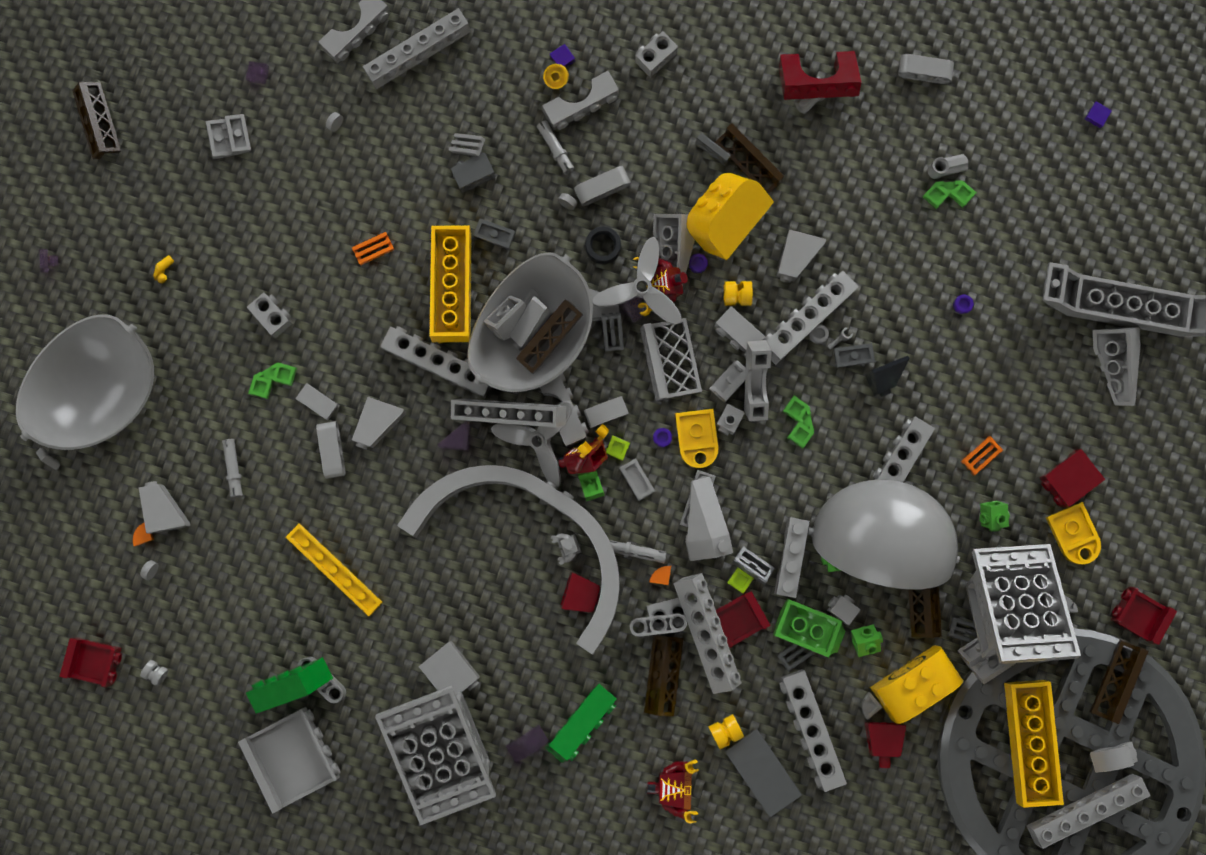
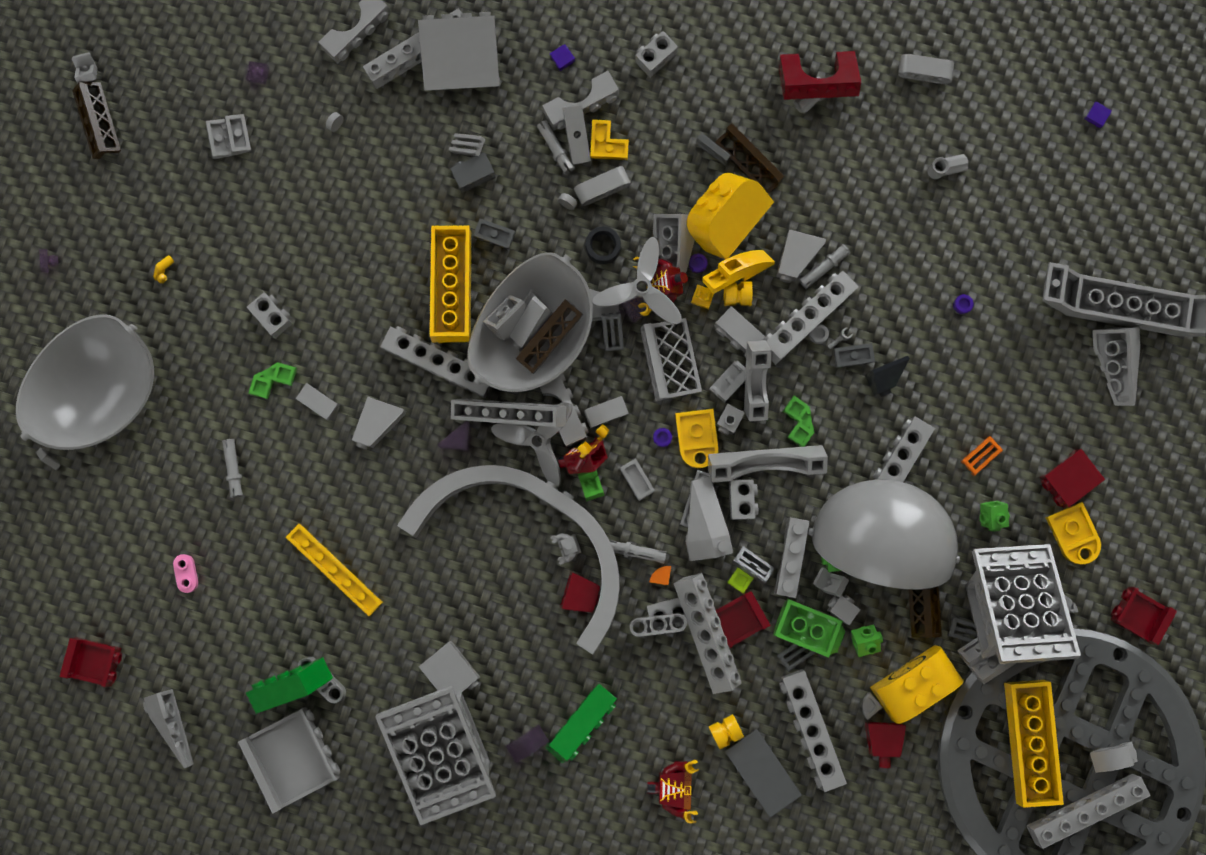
orange tile [133,523,154,547] -> none
light grey slope [139,481,190,534] -> none
light grey tile [140,560,159,581] -> none
light grey wheel [140,660,169,687] -> none
light grey beam [316,421,345,479] -> none
orange tile [352,232,395,266] -> none
yellow wheel [543,64,569,89] -> none
lime tile [606,436,630,461] -> none
dark brown fence [644,635,684,716] -> none
bright green tile [923,180,977,209] -> none
dark brown fence [1090,639,1149,724] -> none
none -> light grey bracket [72,52,97,84]
none -> light grey wedge [143,689,194,768]
none -> bright pink plate [173,554,198,593]
none -> light grey panel [418,12,500,91]
none -> light grey tile [562,104,591,165]
none -> yellow plate [590,120,629,160]
none -> yellow tile [691,284,714,309]
none -> yellow slope [702,250,775,294]
none -> light grey arch [708,445,828,482]
none -> light grey brick [729,480,758,520]
none -> light grey pin [799,244,850,289]
none -> light grey bracket [813,568,849,597]

